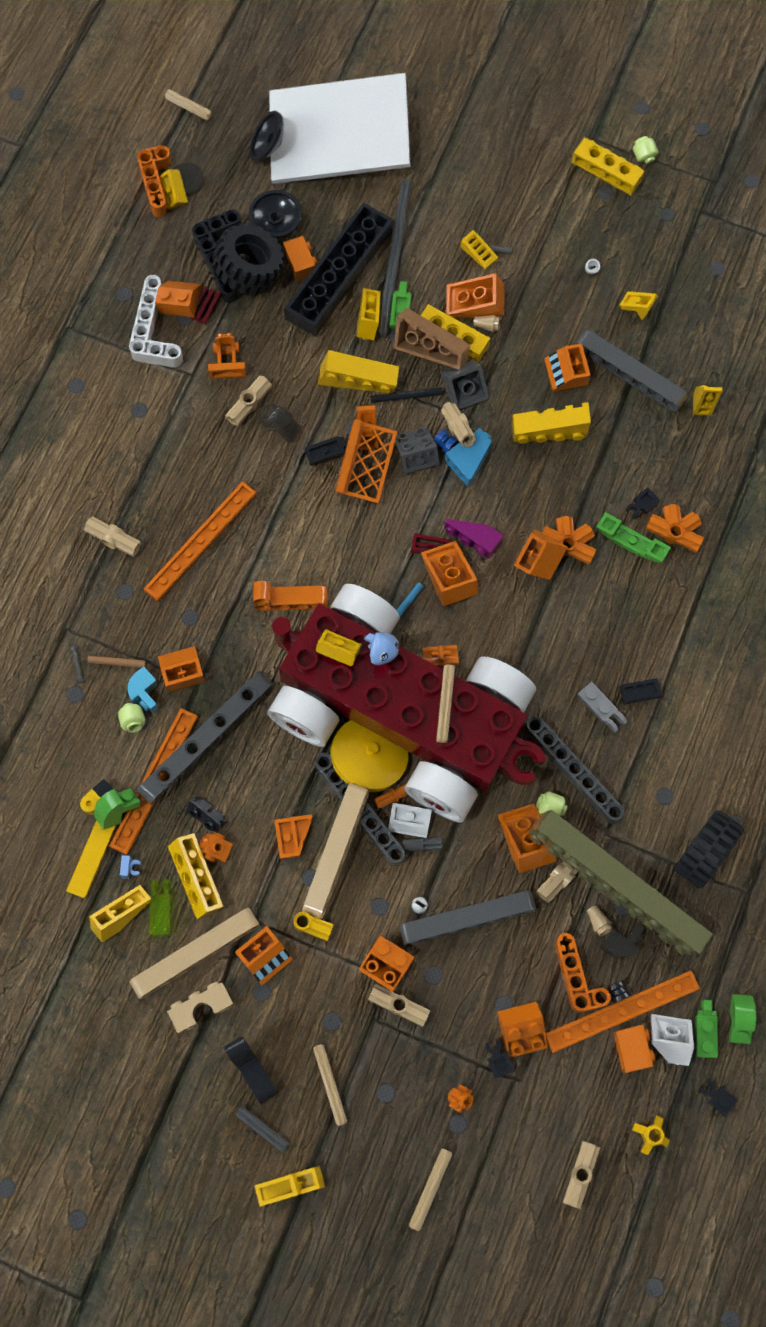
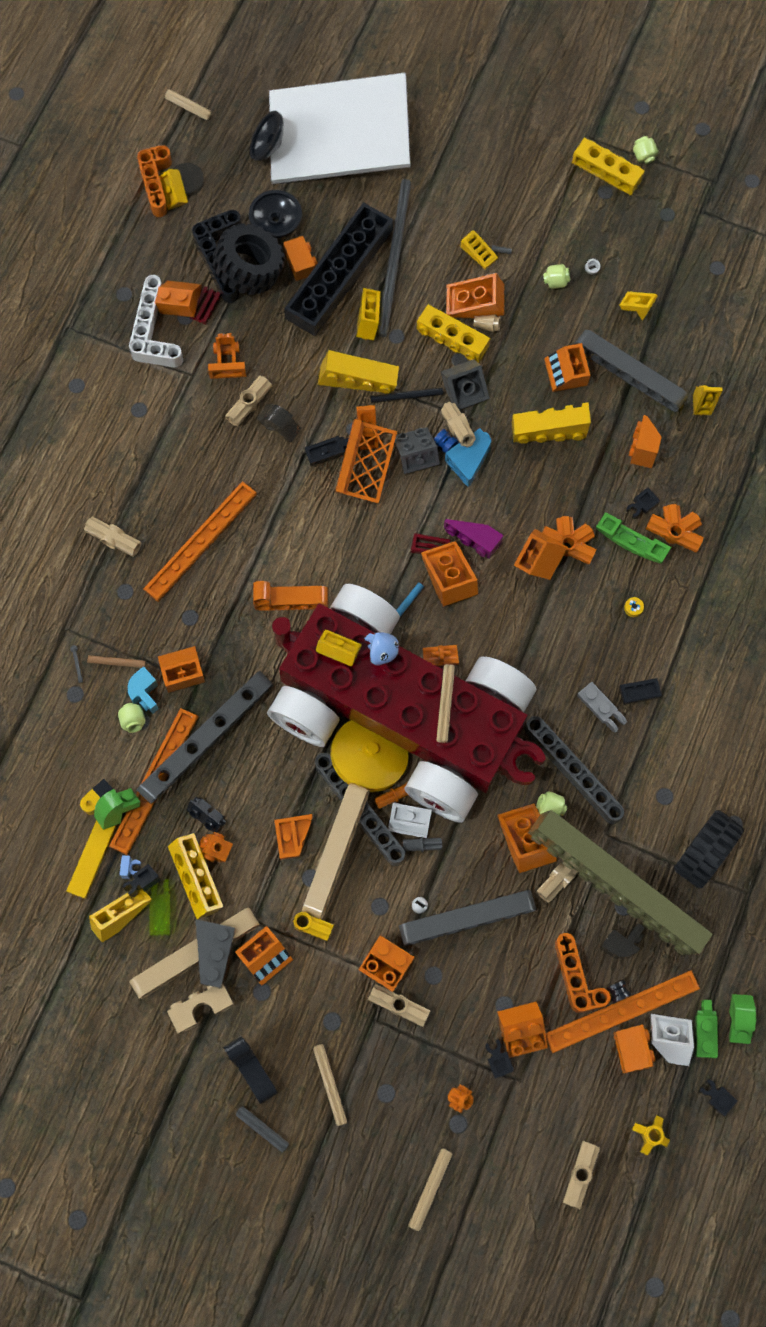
yellow slope [255,1166,325,1207] -> none
bright green hinge [390,281,411,329] -> none
medium nougat wedge [394,307,470,370] -> none
tan cone [587,905,613,937] -> none
none -> black plate [122,864,161,898]
none -> dark grey wing [195,919,236,989]
none -> yellowish green head [544,264,570,289]
none -> yellow tile [624,597,644,617]
none -> orange slope [628,415,661,468]

